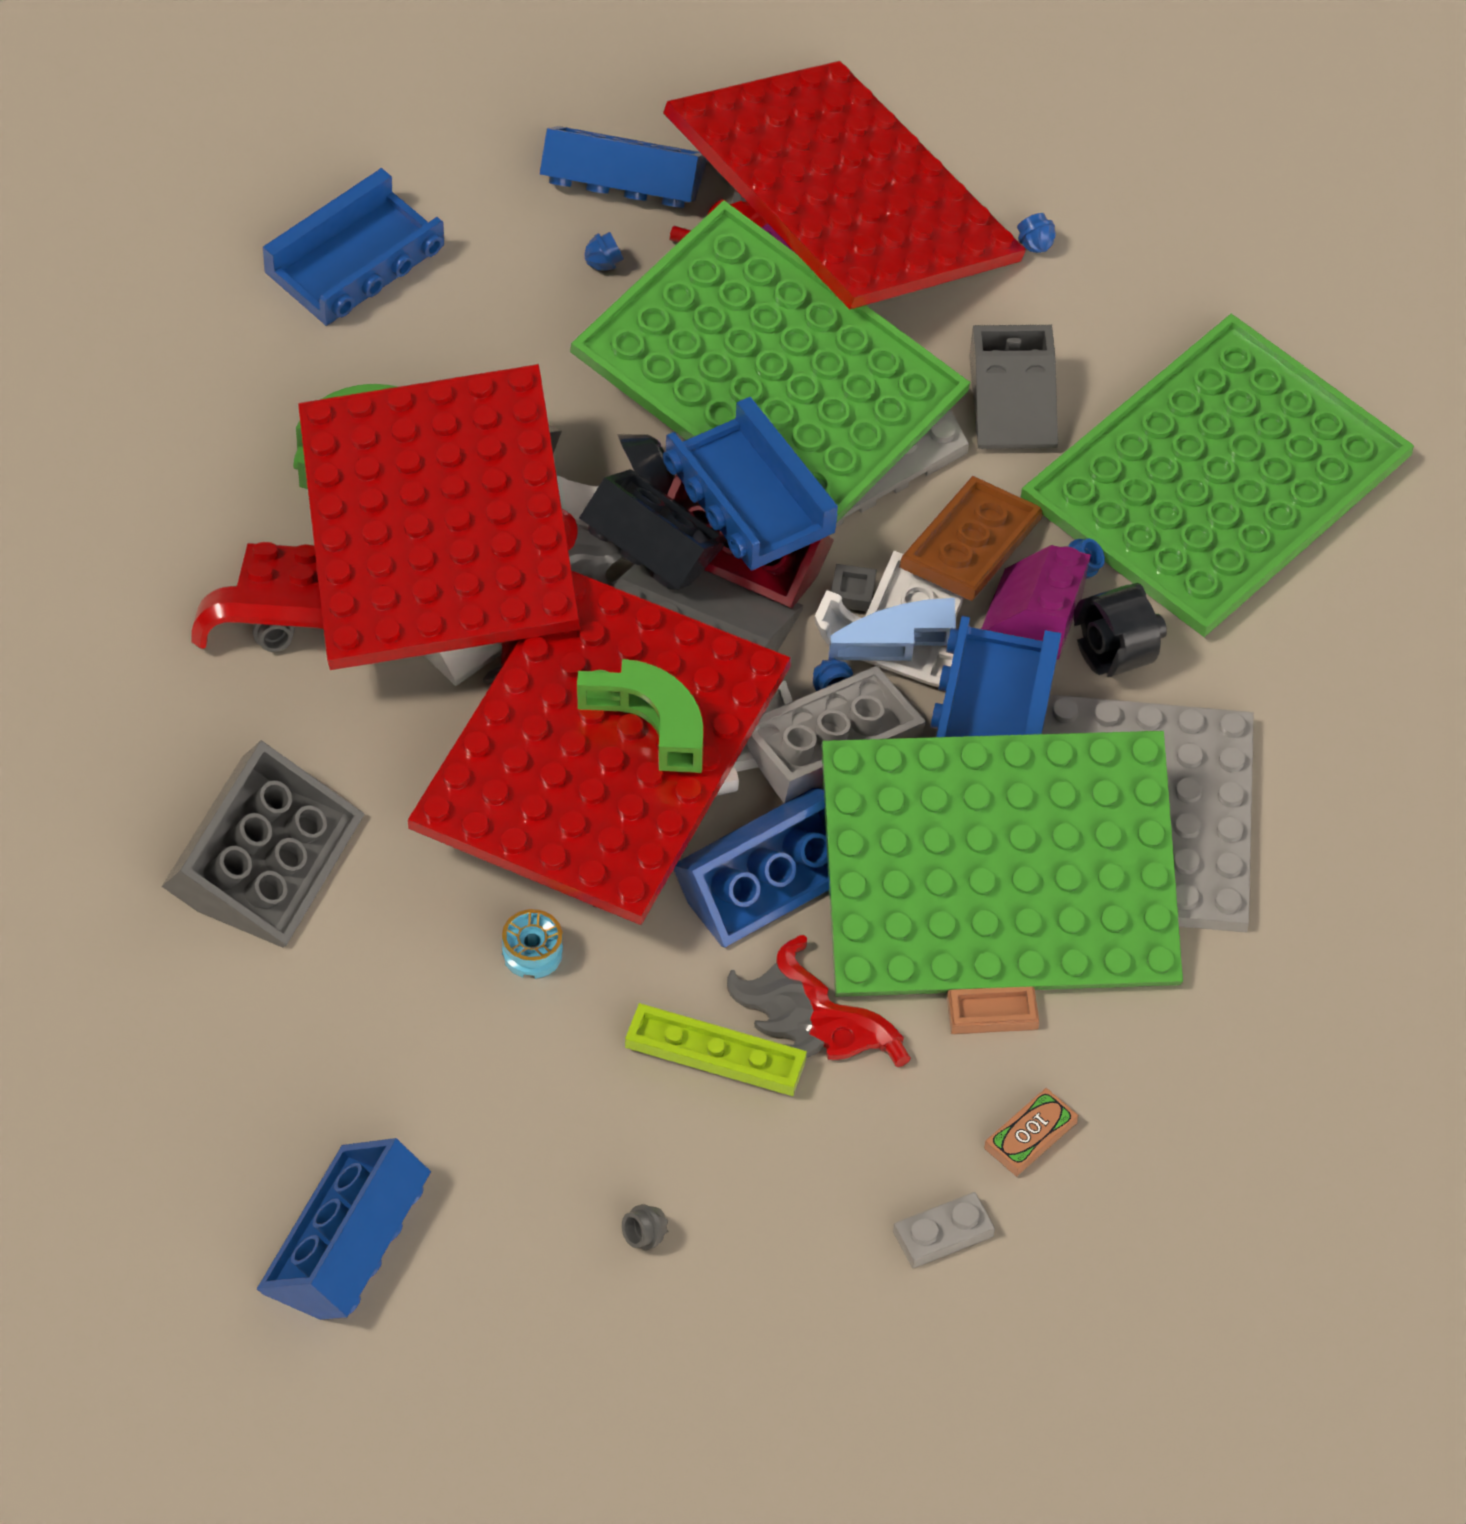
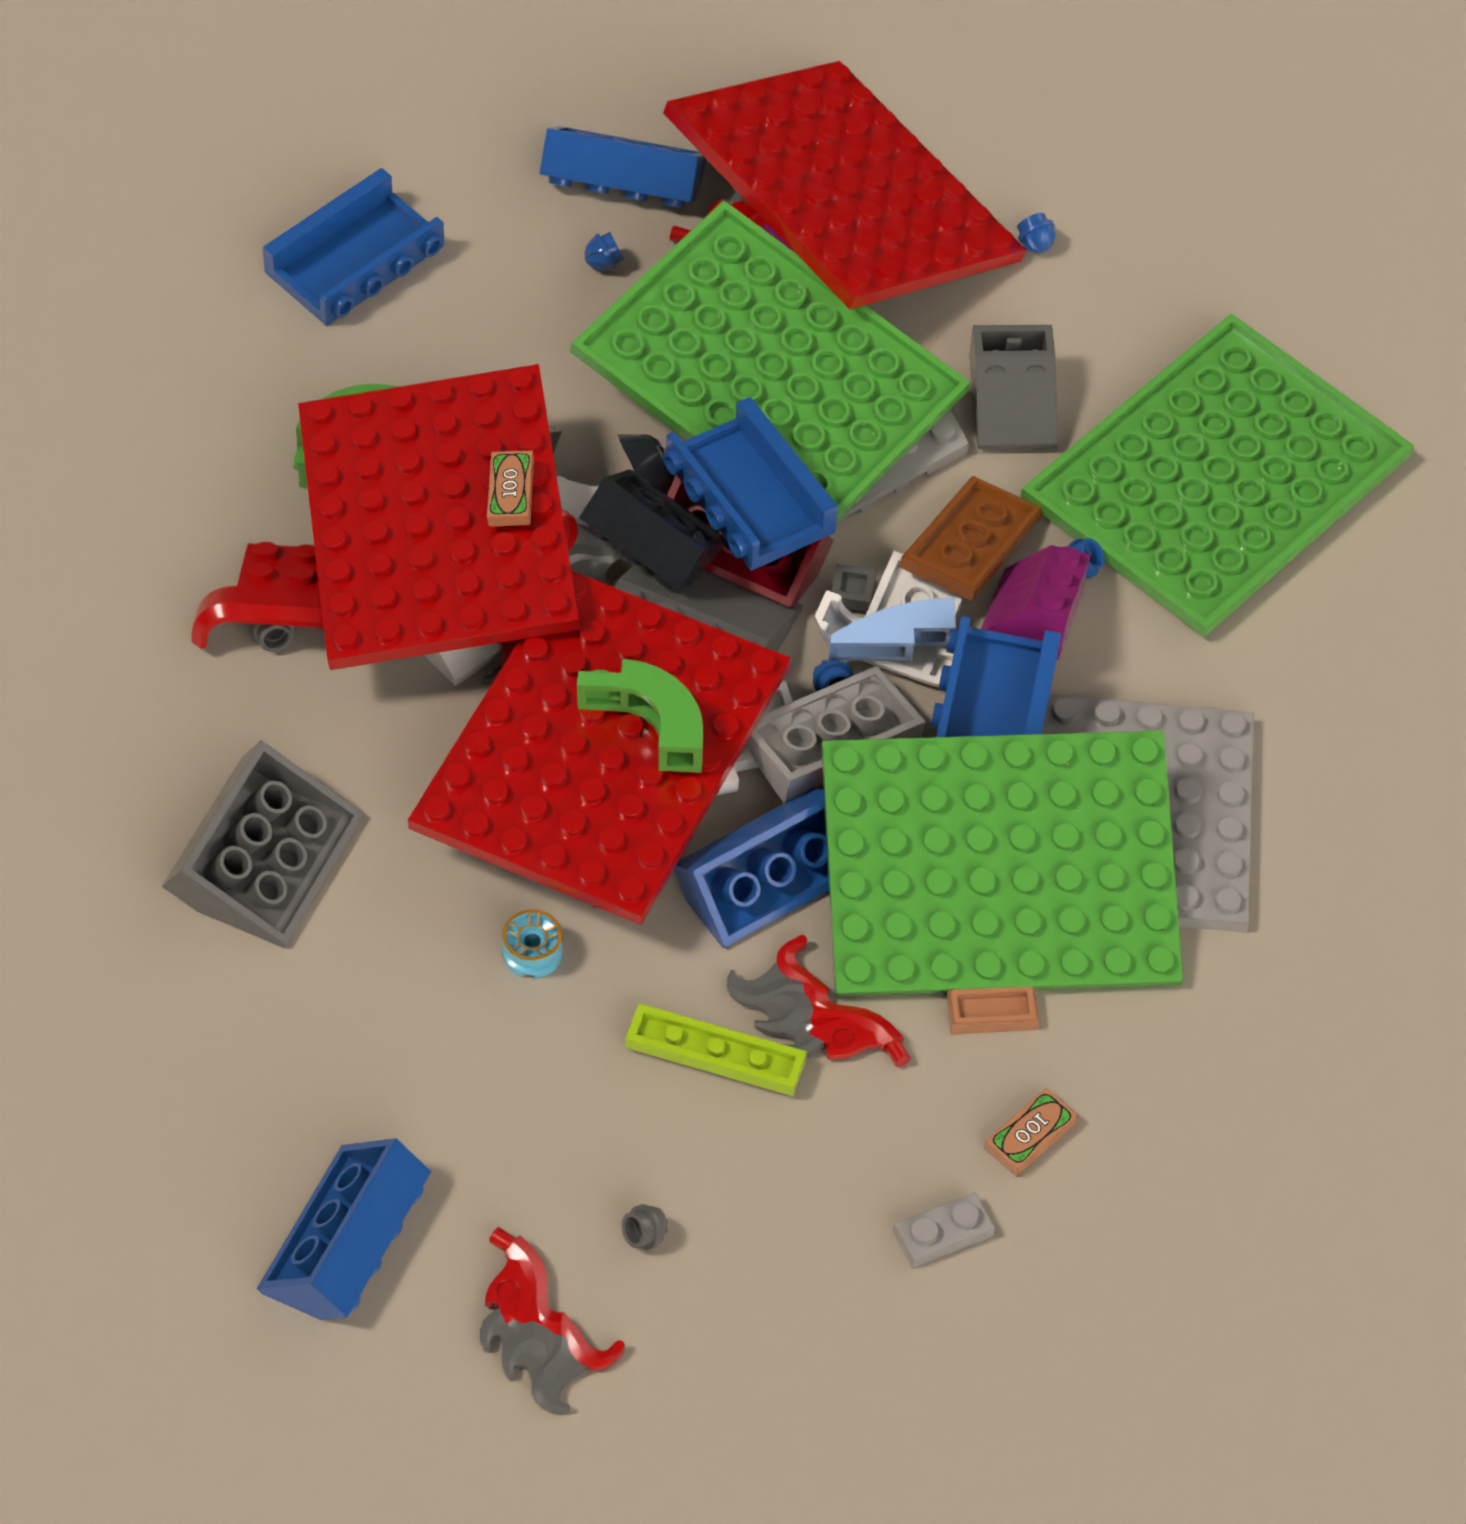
black brick [1074,583,1167,677] -> none
none -> piece [480,1227,625,1414]
none -> nougat tile [487,450,534,526]

